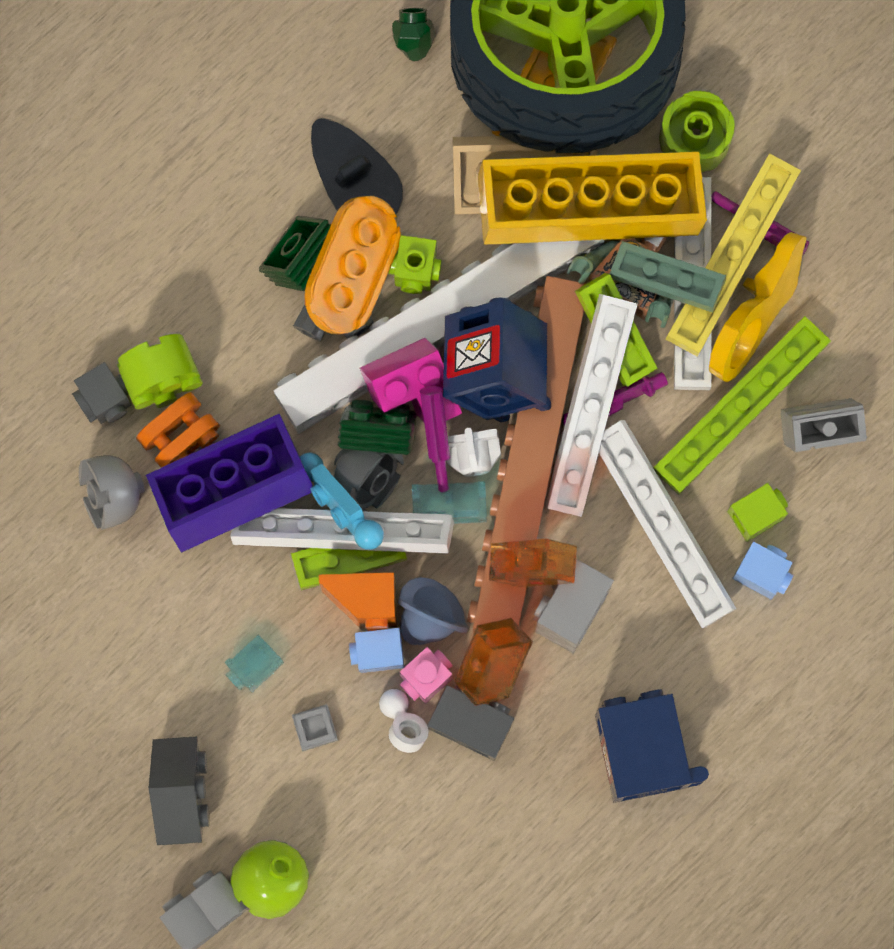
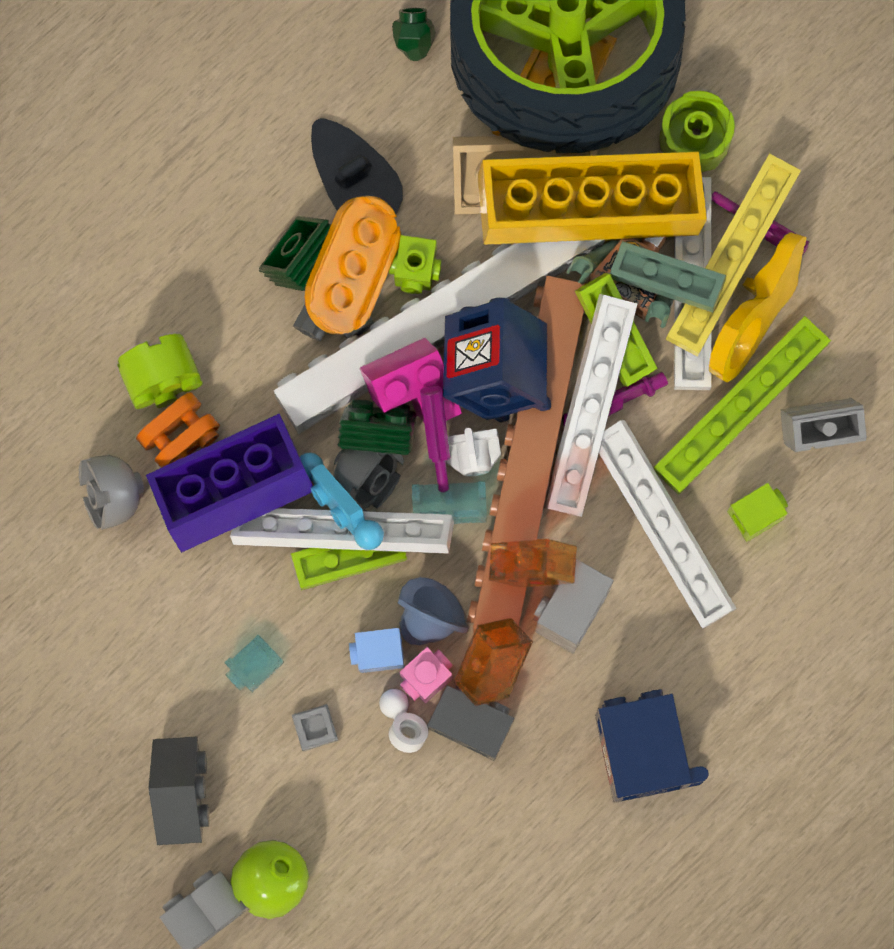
dark grey brick [72,362,132,424] -> none
orange slope [319,572,397,631] -> none
light blue brick [733,541,794,600] -> none

